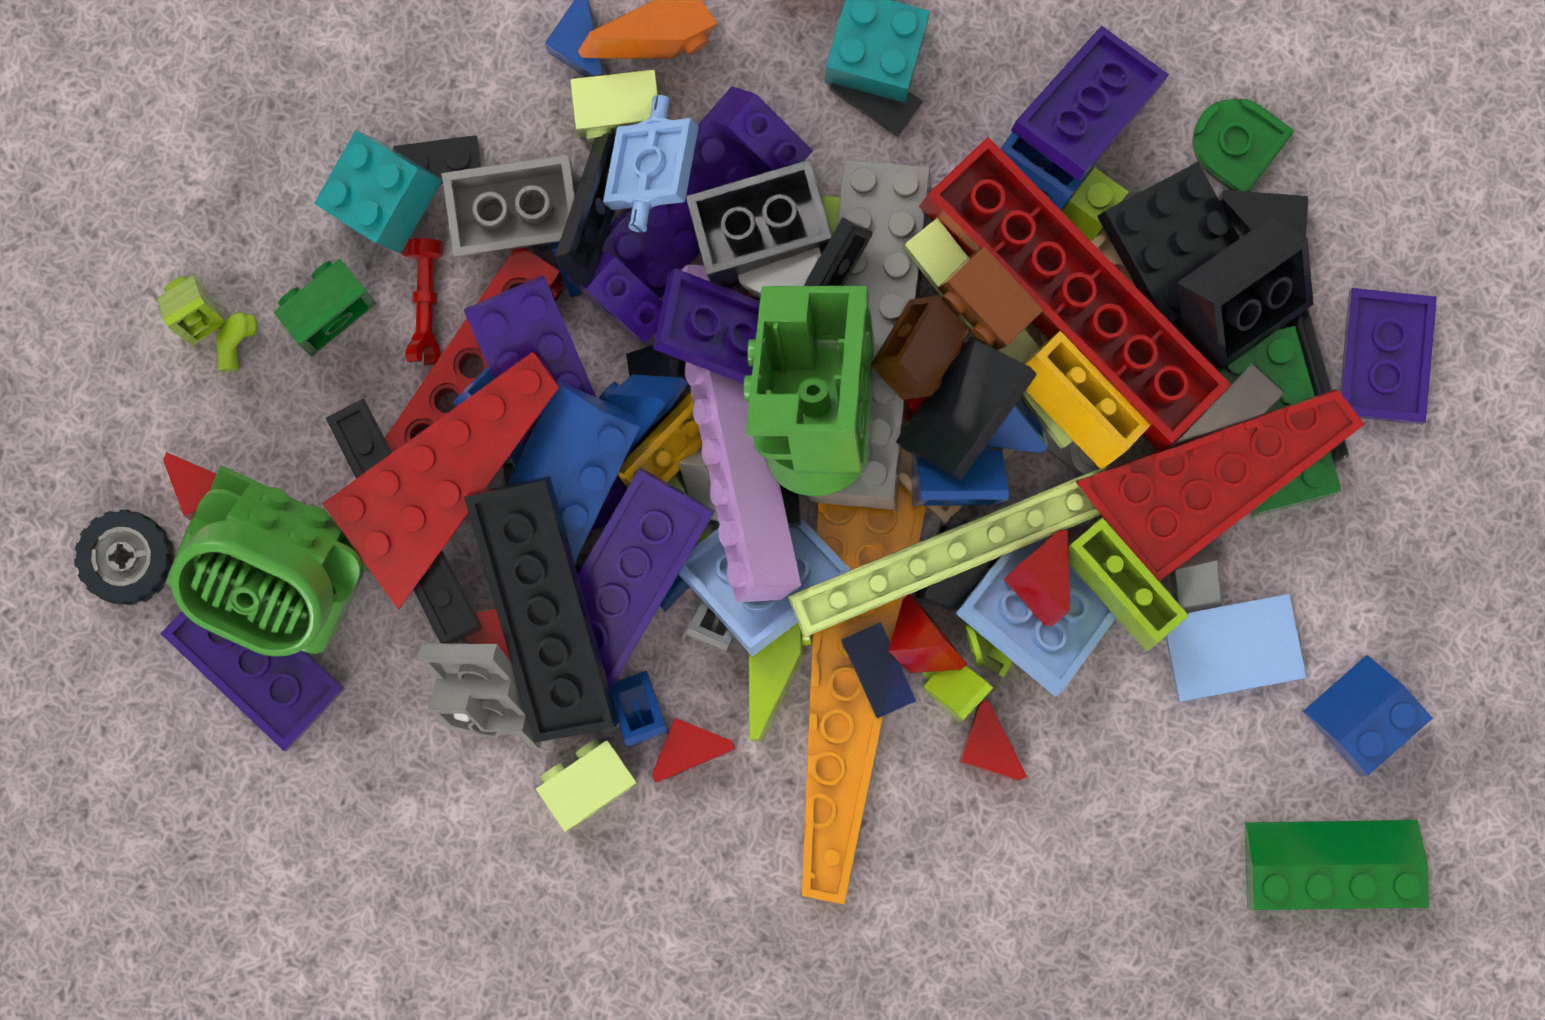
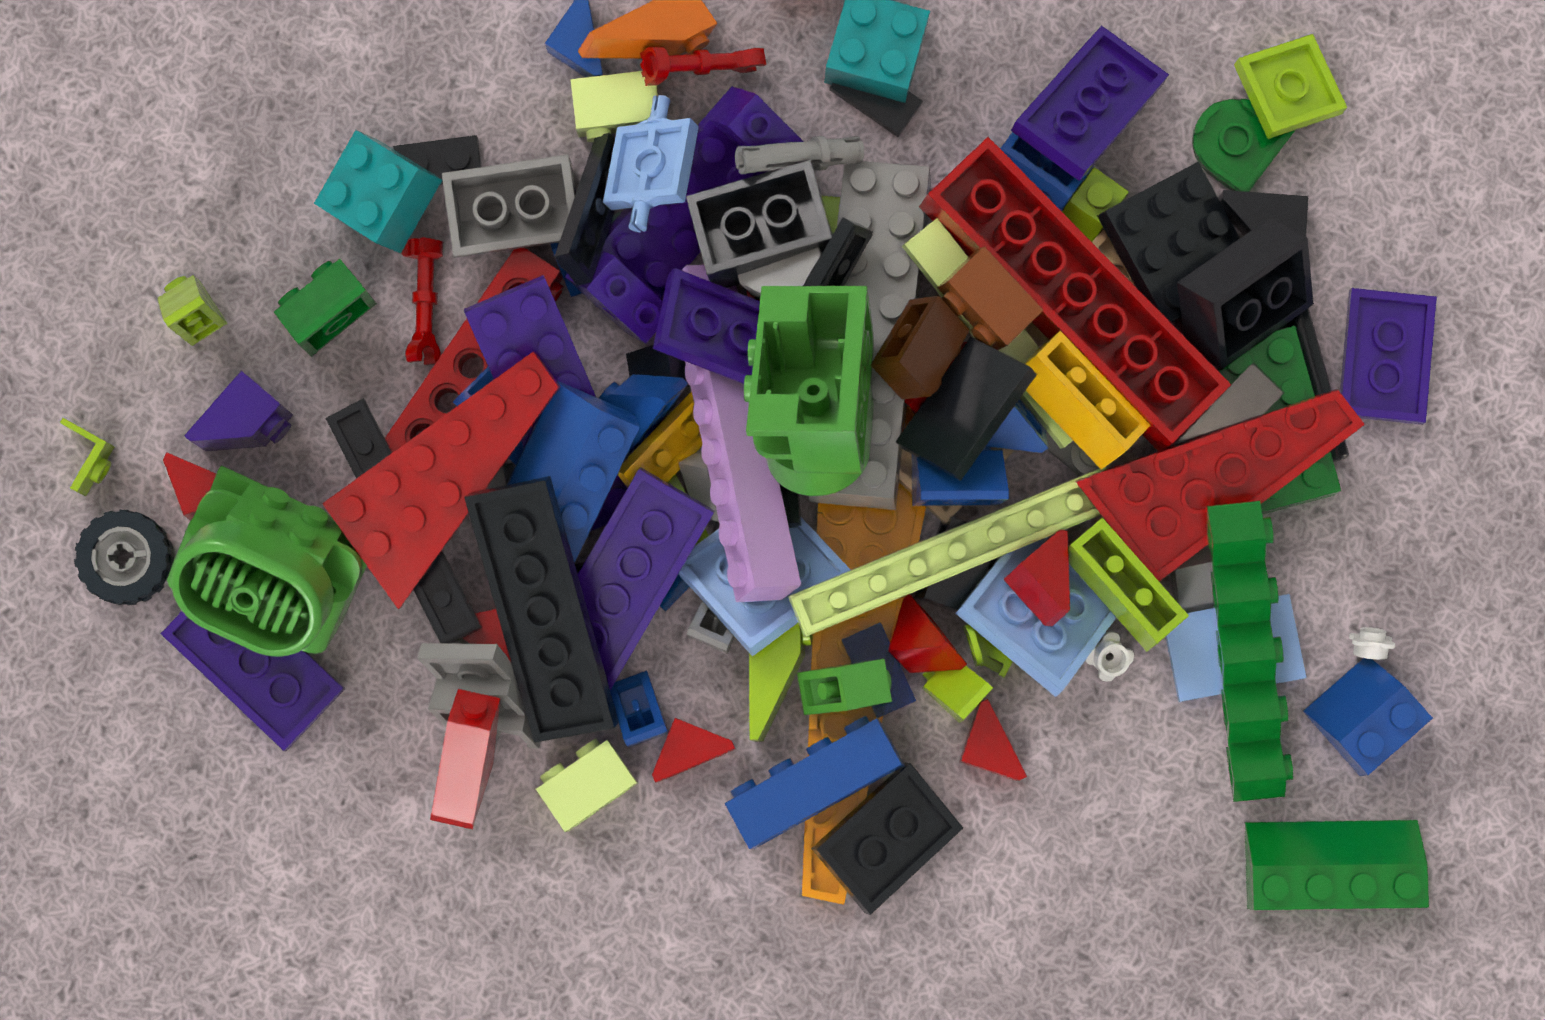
lime arm [216,312,258,372] -> none
none -> lime bracket [60,418,115,496]
none -> dark purple slope [184,371,293,451]
none -> slope [430,689,500,830]
none -> red piece [640,47,766,86]
none -> blue brick [724,716,905,849]
none -> light grey pin [735,136,864,174]
none -> bright green slope [797,659,892,715]
none -> black plate [811,762,963,915]
none -> white plate [1085,631,1134,682]
none -> green brick [1207,501,1293,802]
none -> lime plate [1234,34,1347,139]
none -> white plate [1349,627,1395,660]

